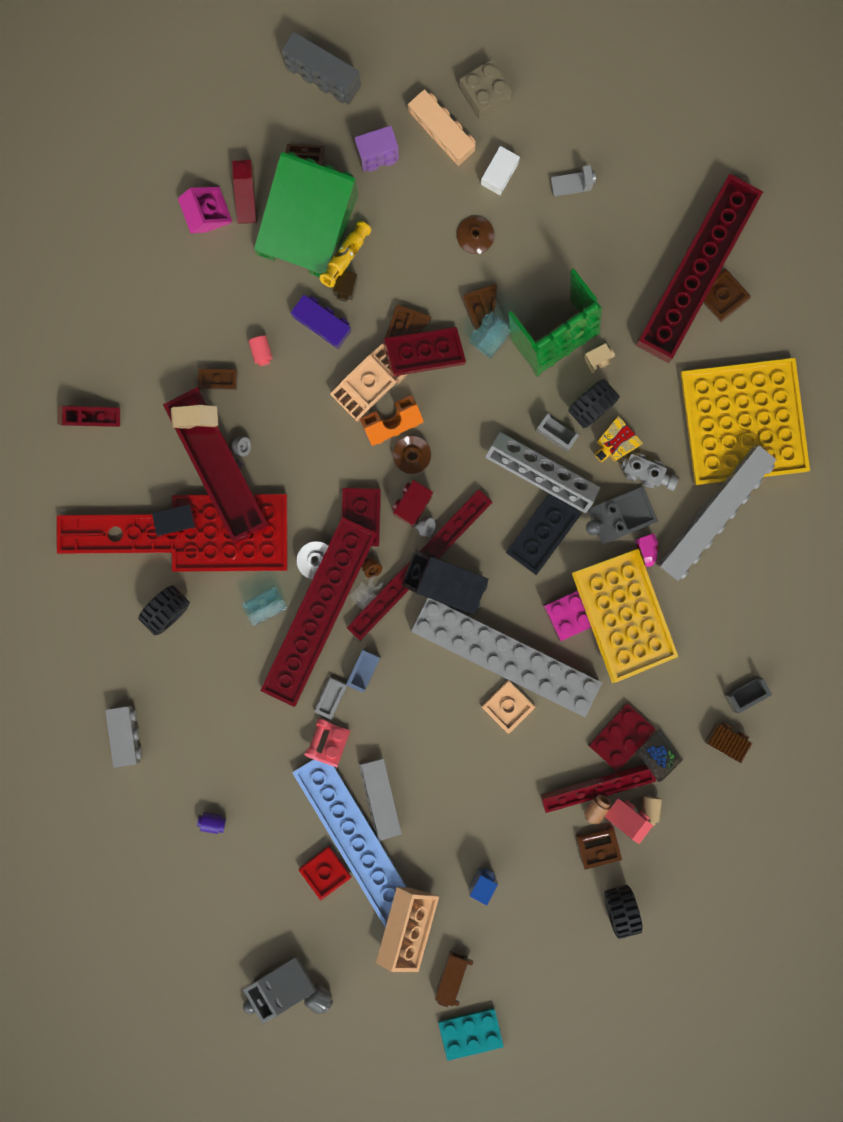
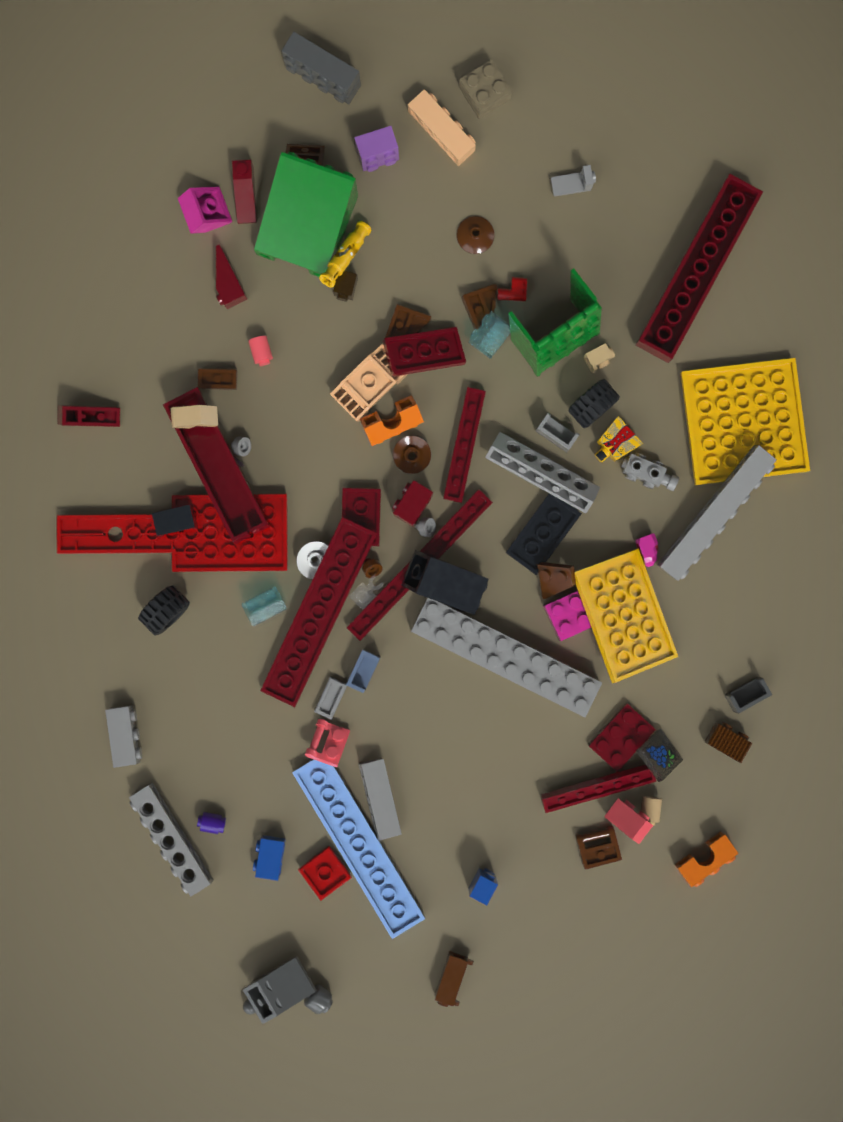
dark purple brick [291,295,351,349] -> none
light nougat slope [376,887,439,972] -> none
teal plate [438,1007,504,1061] -> none
white panel [481,146,520,196] -> none
light nougat tile [481,680,535,734] -> none
medium nougat brick [584,794,611,824] -> none
dark grey slope [586,487,658,545] -> none
black tyre [604,885,643,939] -> none
reddish brown plate [703,269,751,322] -> none
none -> light grey brick [129,783,213,897]
none -> dark red slope [216,244,247,309]
none -> blue brick [253,835,286,881]
none -> dark red plate [443,387,486,503]
none -> red piece [497,277,527,301]
none -> reddish brown wing [538,562,576,599]
none -> orange arch [675,832,739,888]

